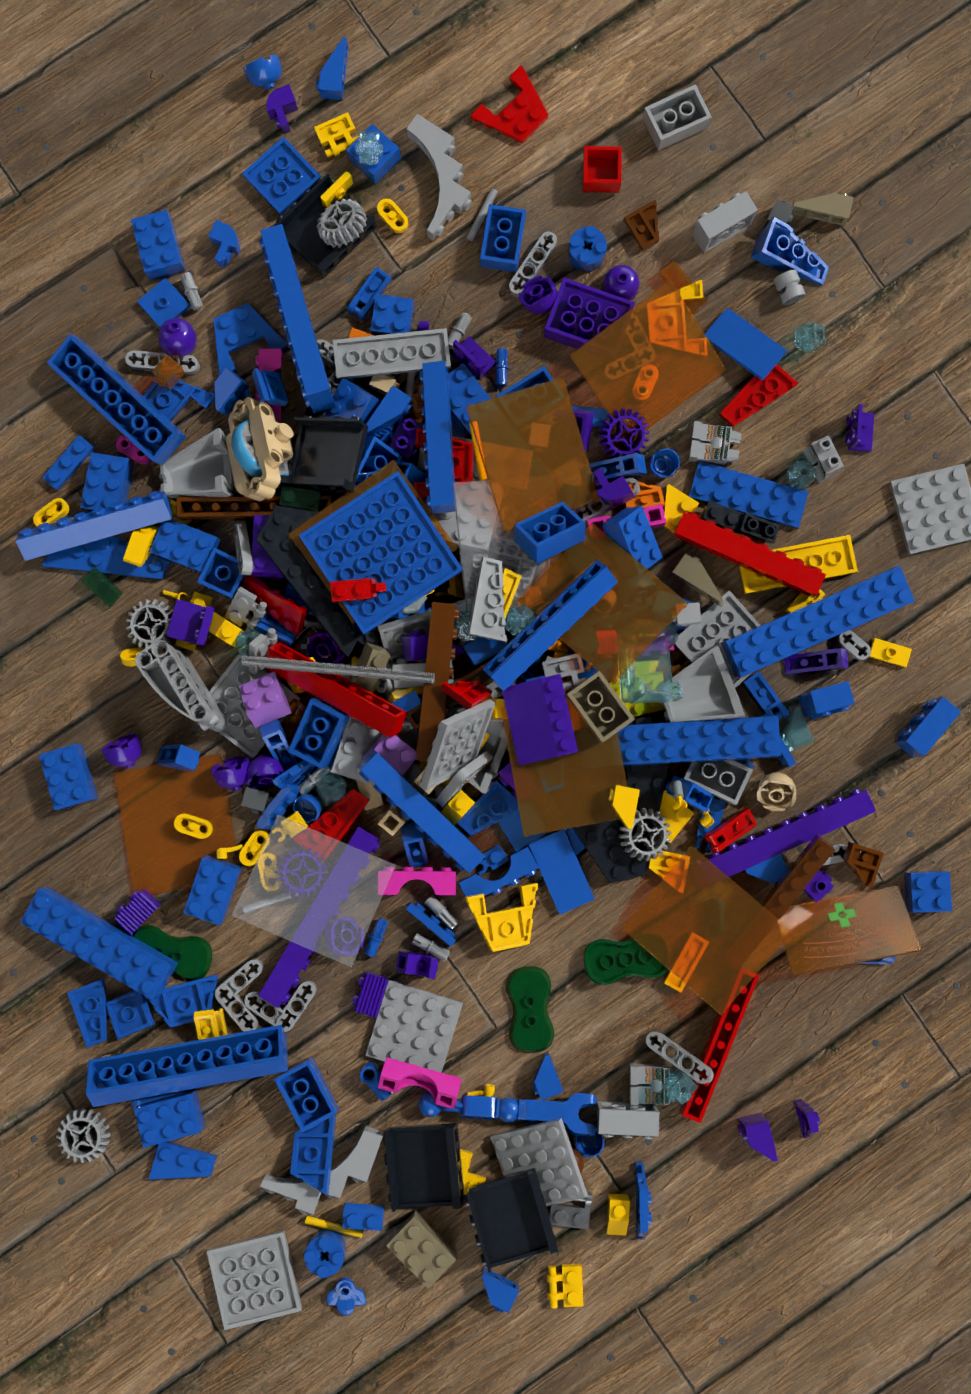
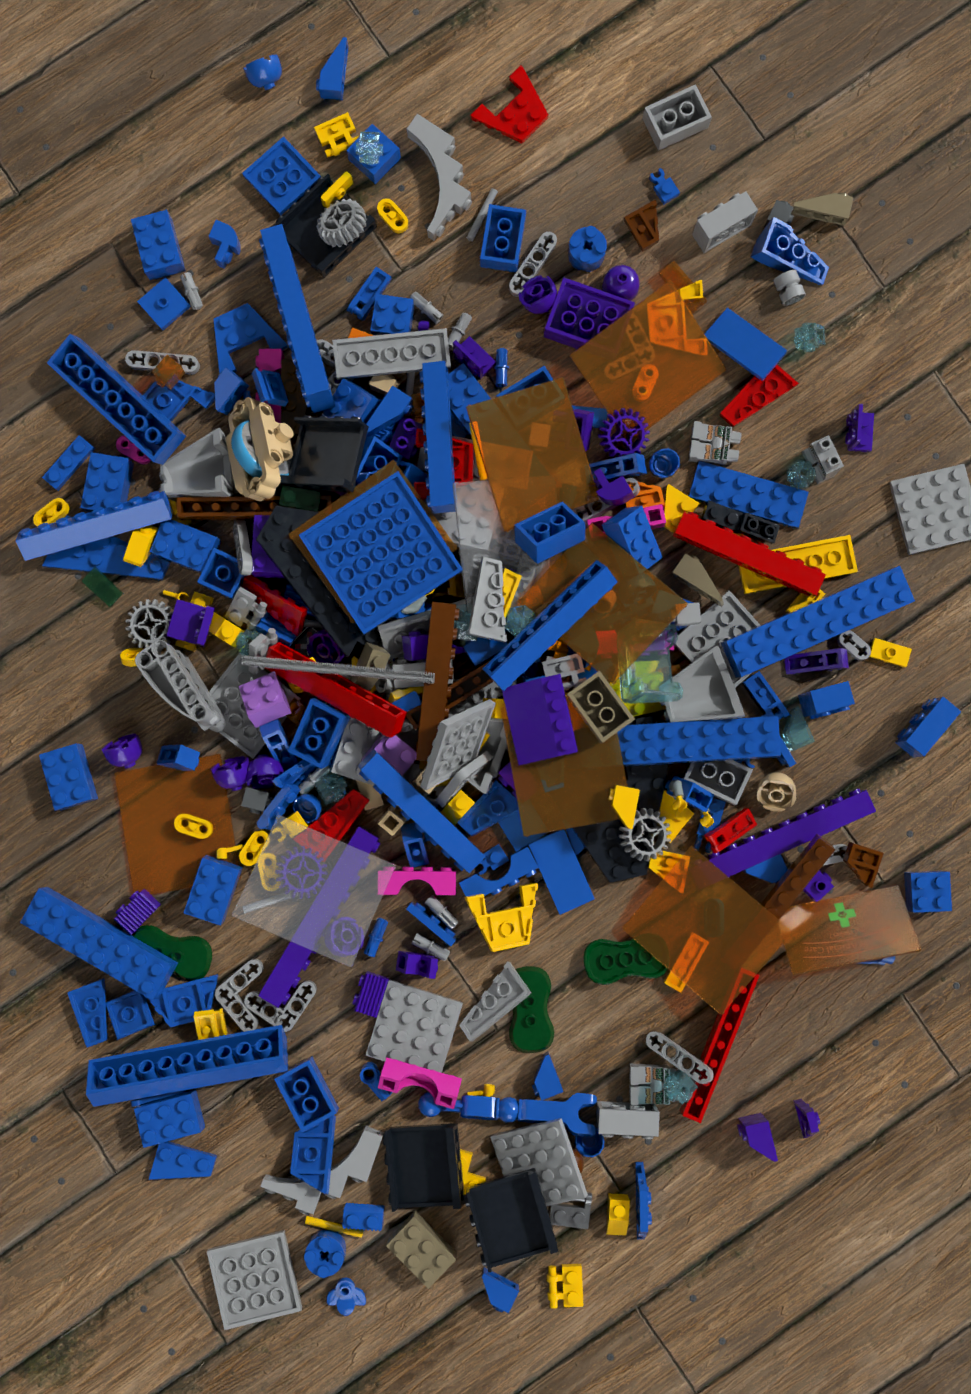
light grey gear [56,1108,111,1163] -> none
dark purple cylinder [158,318,197,357] -> none
dark purple brick [266,84,298,134] -> none
red hinge [330,578,386,602] -> none
red wing [440,681,493,709] -> none
red piece [582,146,622,193] -> none
none -> light grey axle [410,291,444,324]
none -> light grey wing [459,961,531,1042]
none -> blue plate [649,168,680,205]

